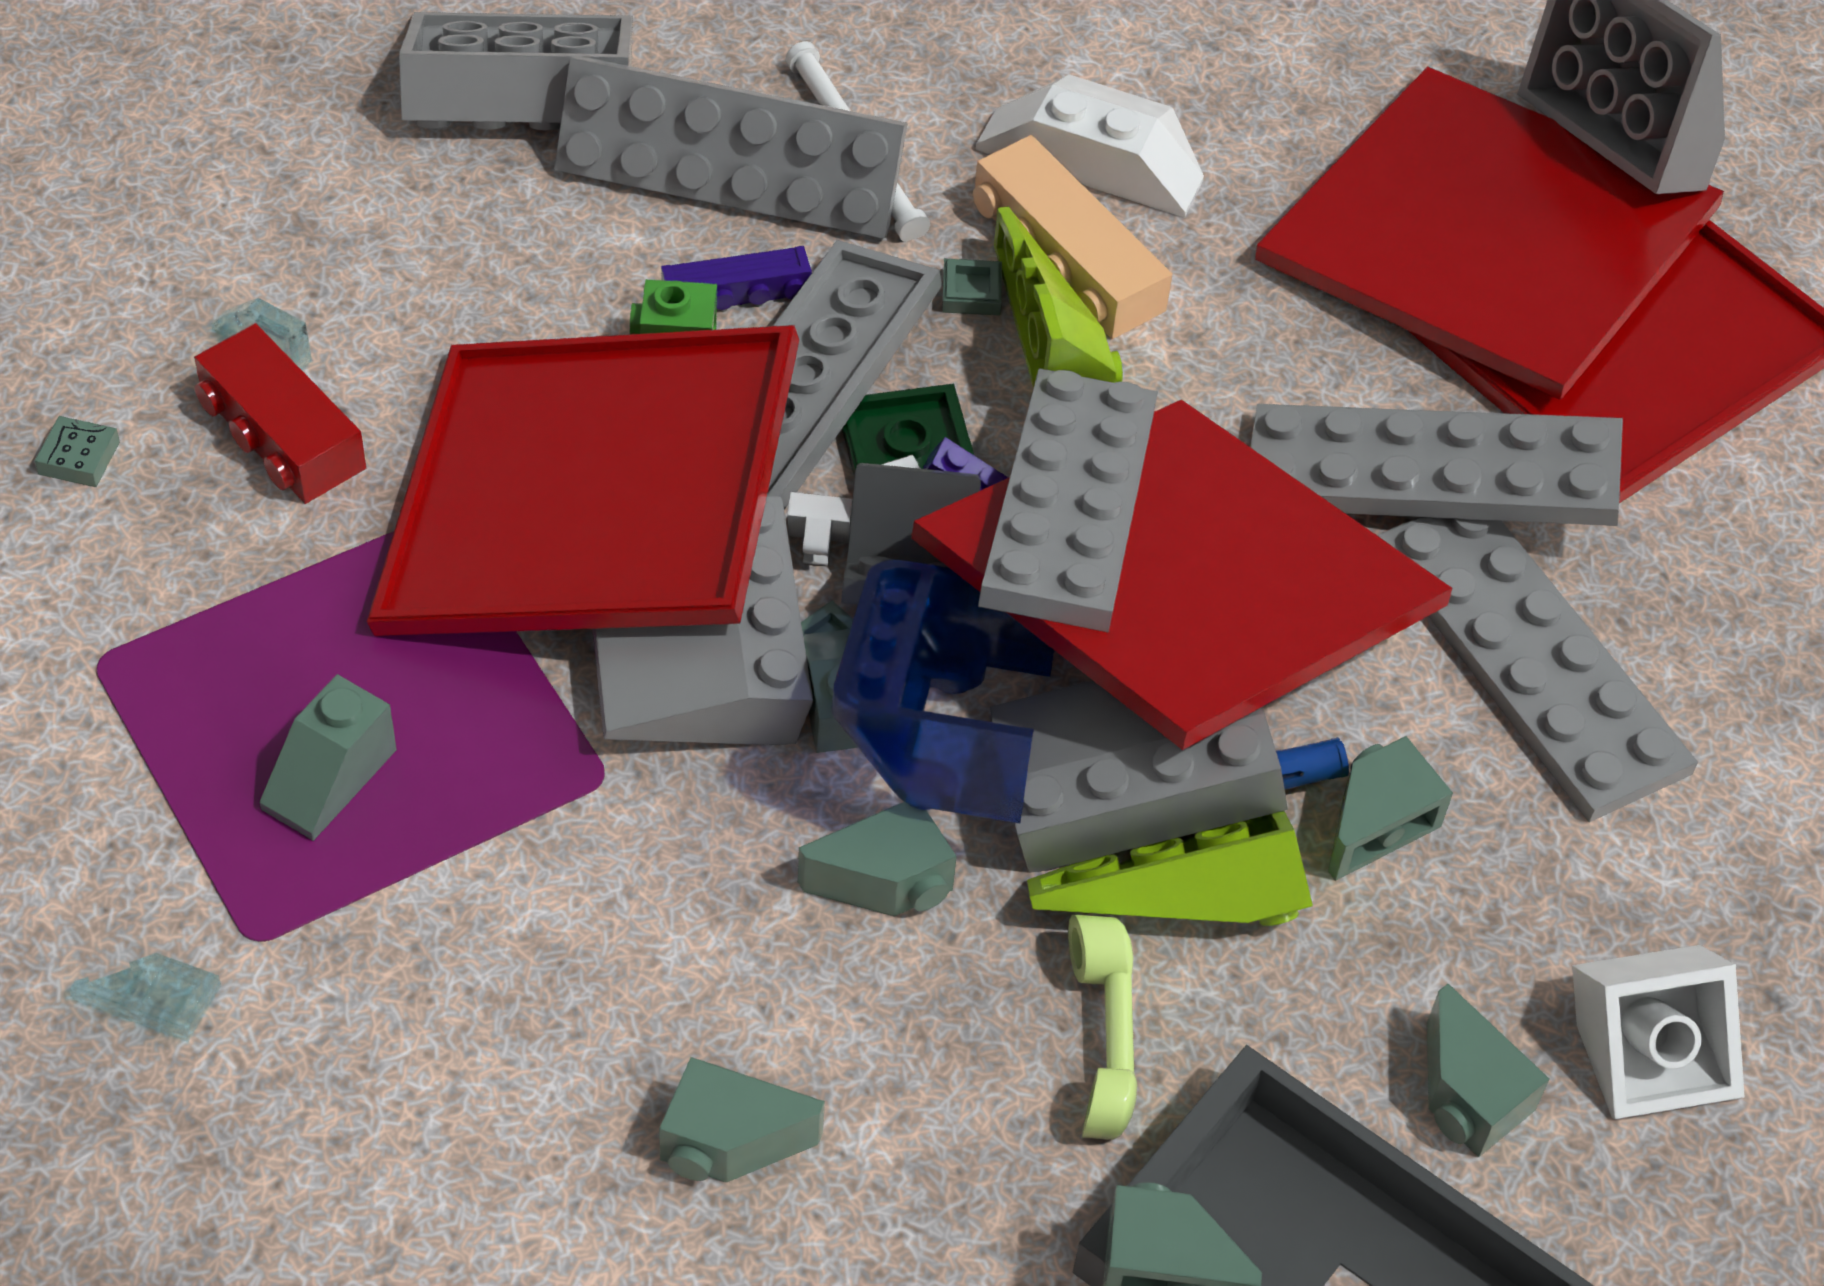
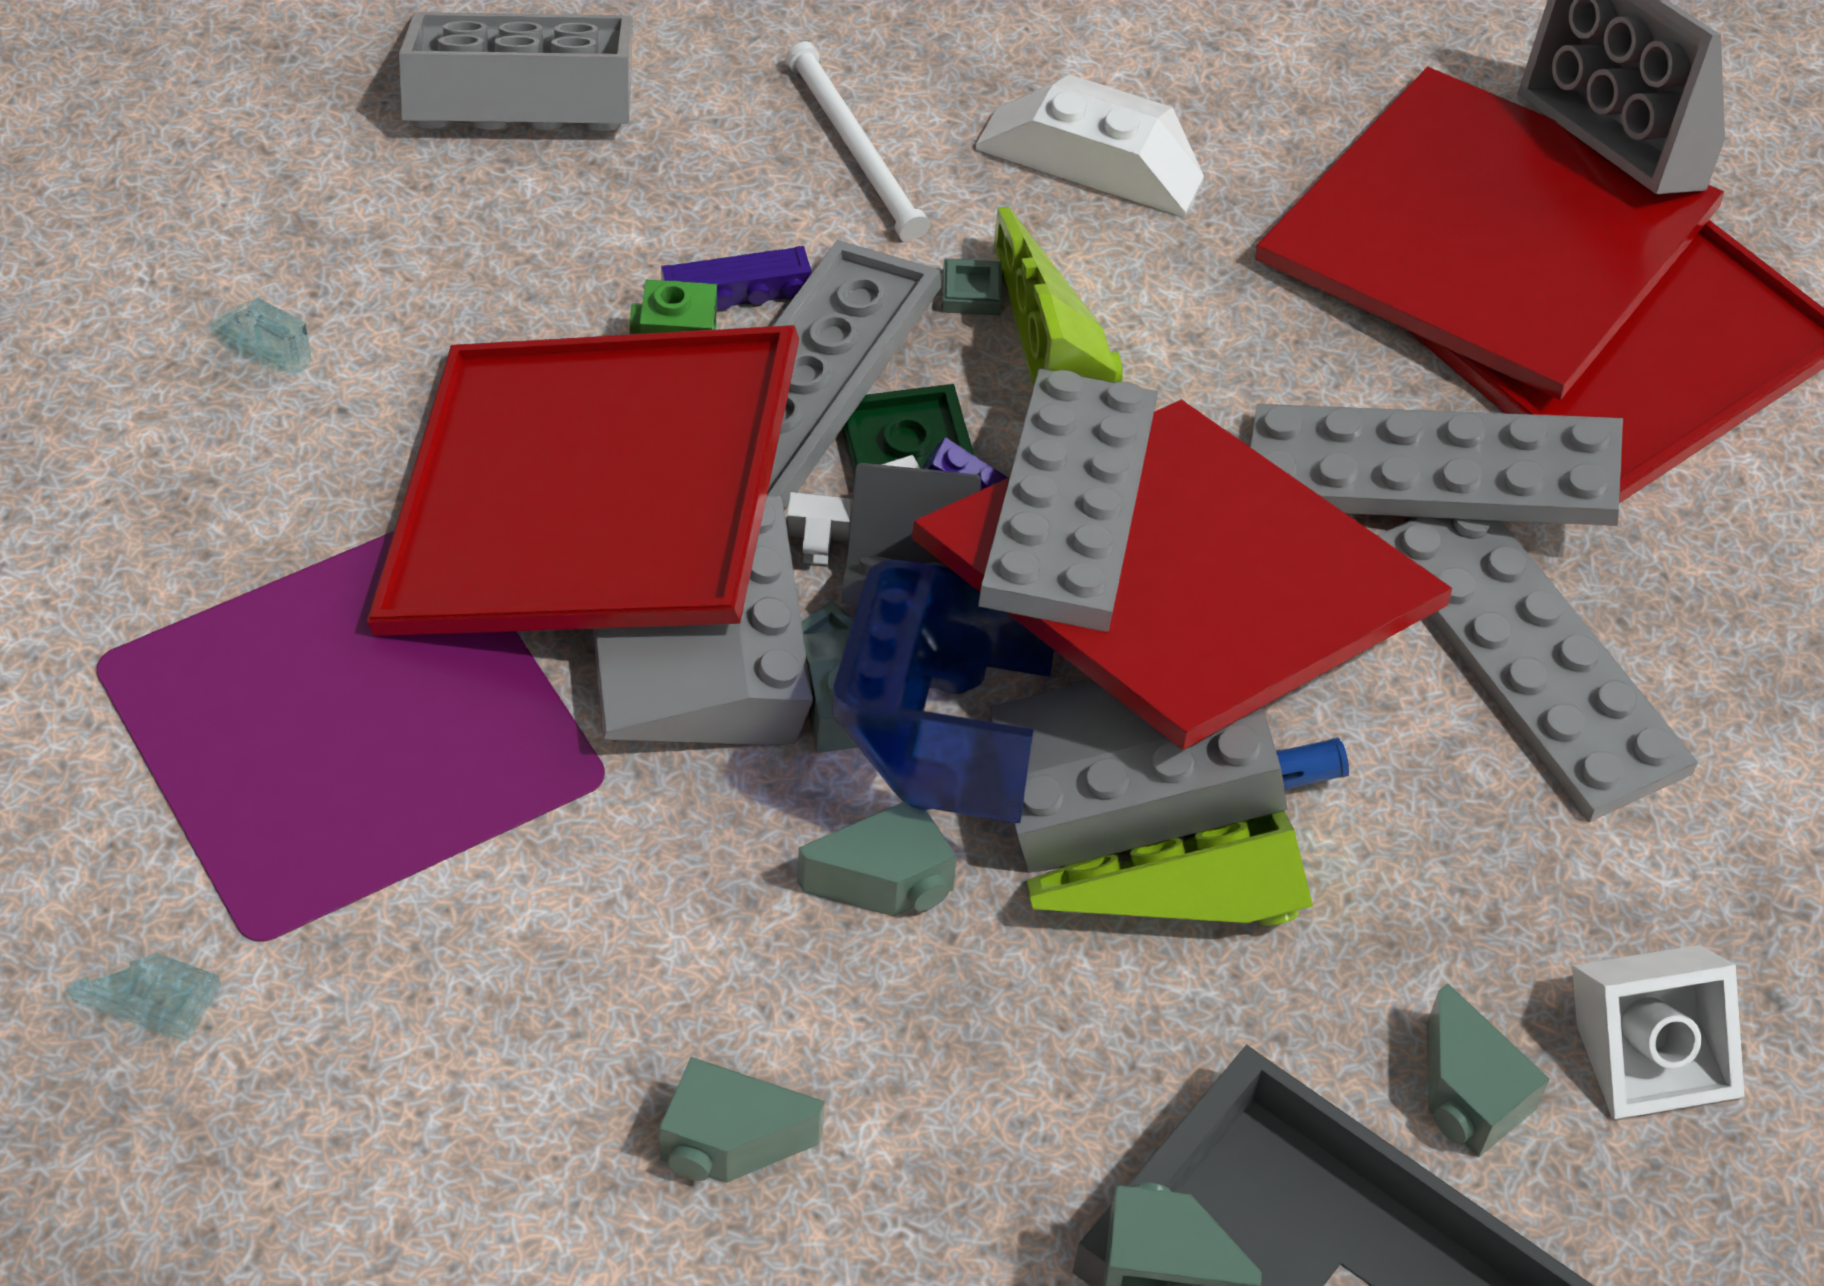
sand green tile [35,416,120,487] -> none
red brick [194,323,367,504] -> none
sand green slope [259,674,397,841] -> none
light grey plate [554,55,908,239] -> none
light nougat brick [973,135,1173,339] -> none
yellowish green piece [1068,914,1137,1140] -> none
sand green slope [1328,736,1453,881] -> none

